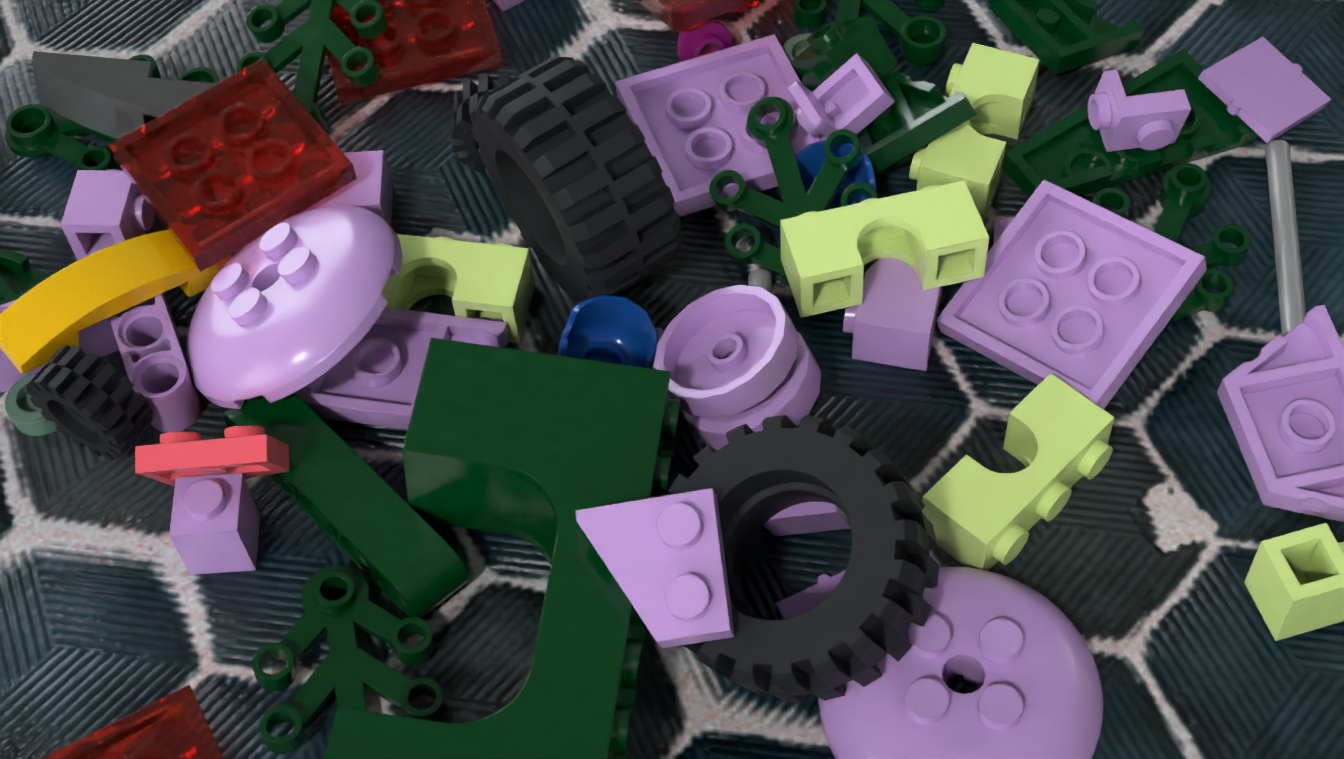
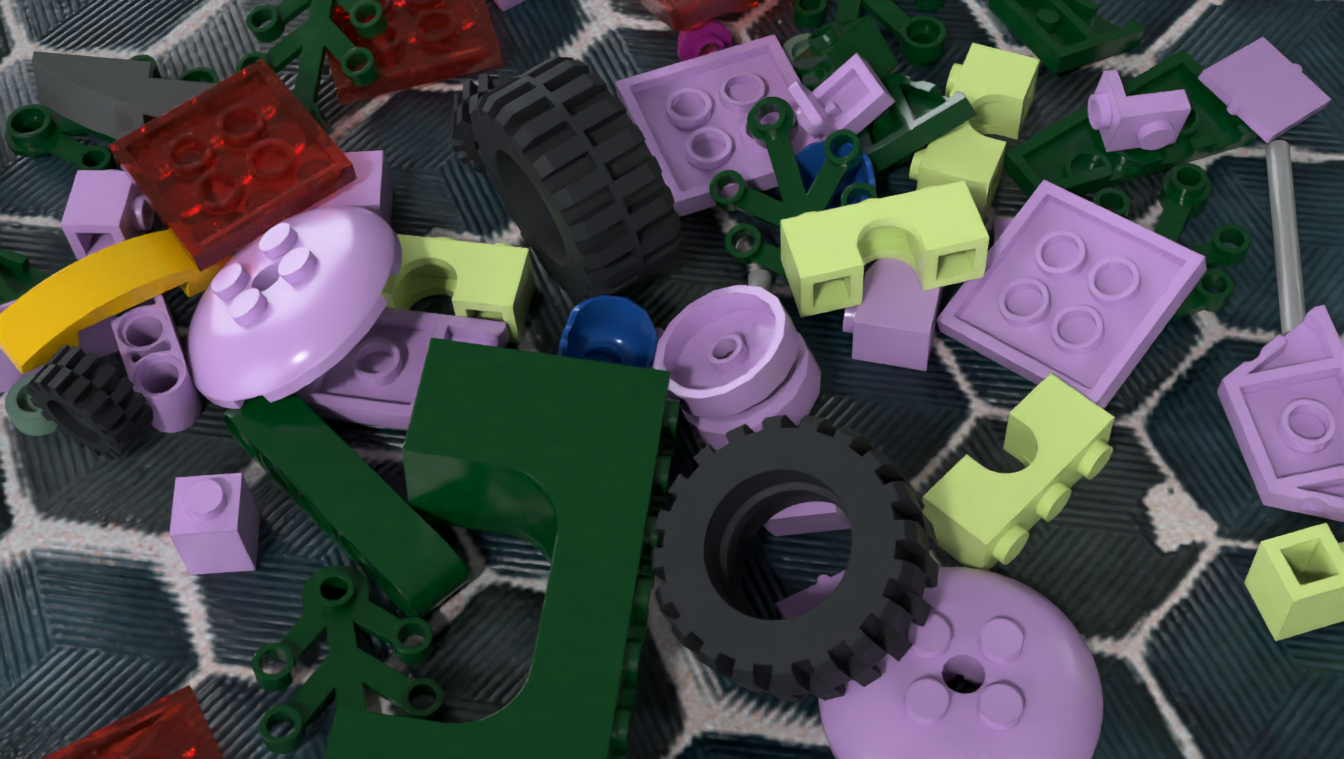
coral wing [135,426,289,487] -> none
lavender wing [575,488,735,648] -> none

